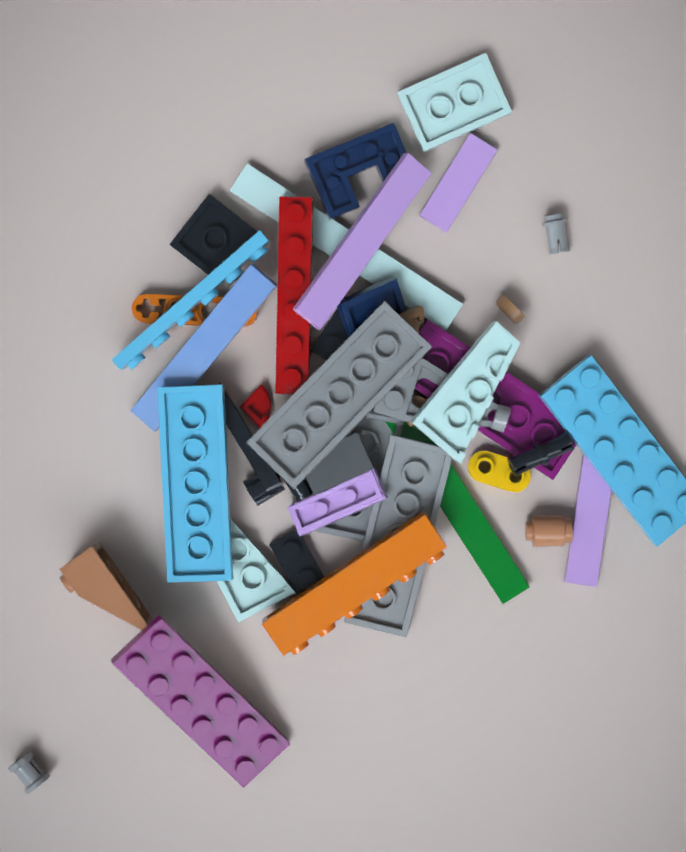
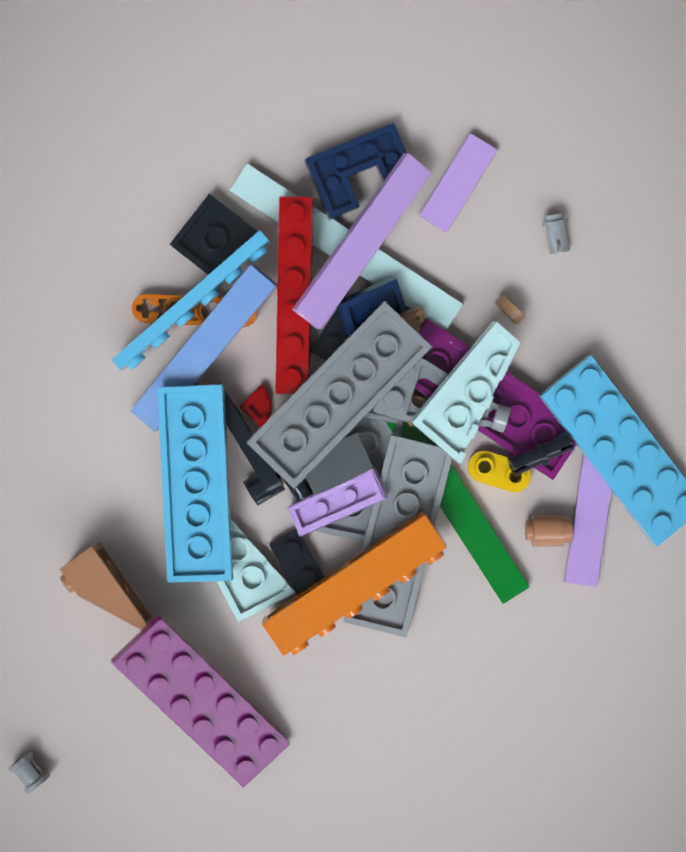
light aqua plate [397,53,512,153] -> none

